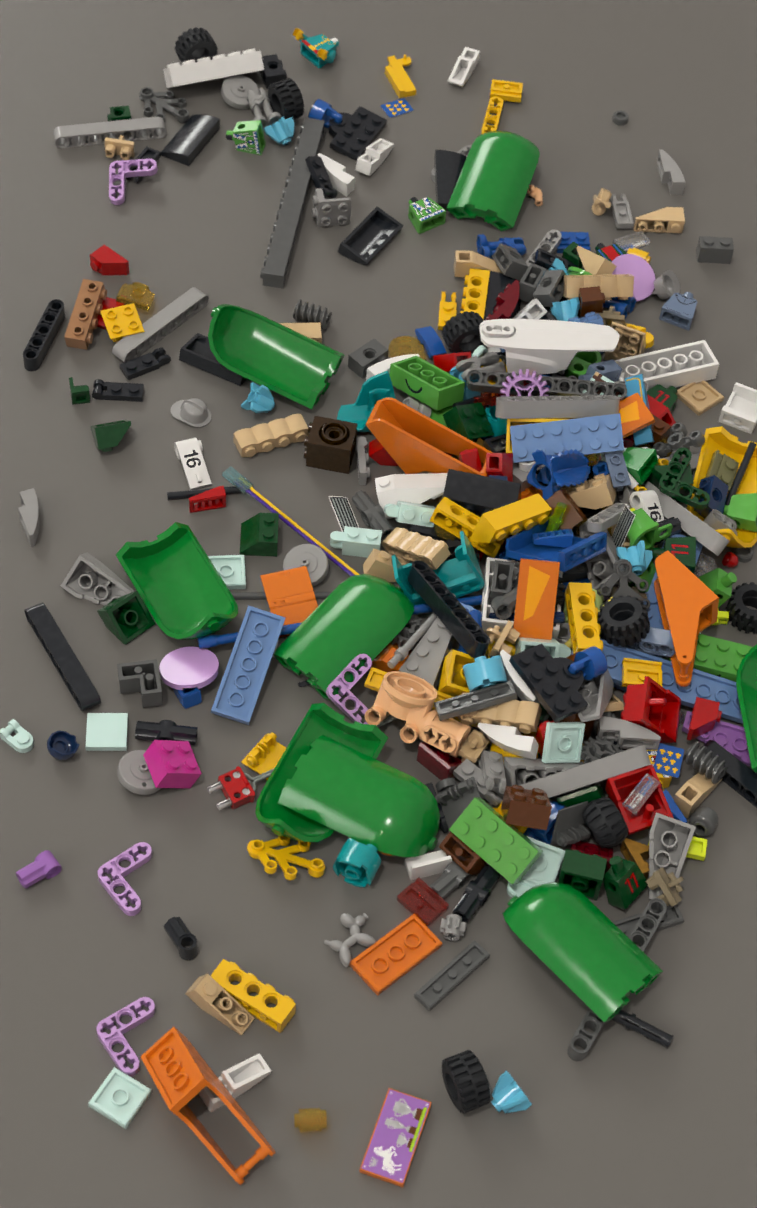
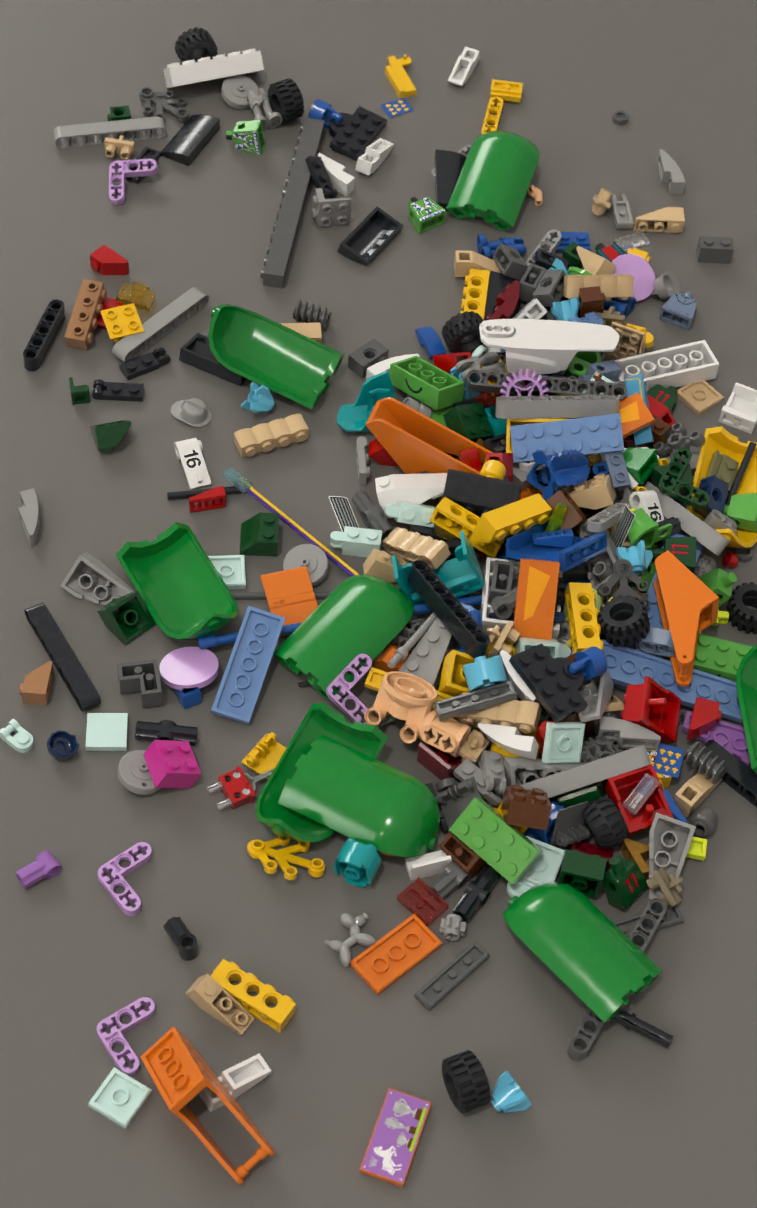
black brick [259,54,287,89] -> none
medium azure brick [263,117,294,145] -> none
teal torso [292,28,339,69] -> none
clear yellow brick [294,1108,327,1132] -> none
dark brown brick [303,416,358,474] -> none
clear yellow tile [388,336,427,361] -> none
yellow hinge [438,291,457,330] -> none
yellow plate [622,658,662,687] -> none
none -> medium nougat slope [19,661,54,705]
none -> yellow head [480,460,506,480]

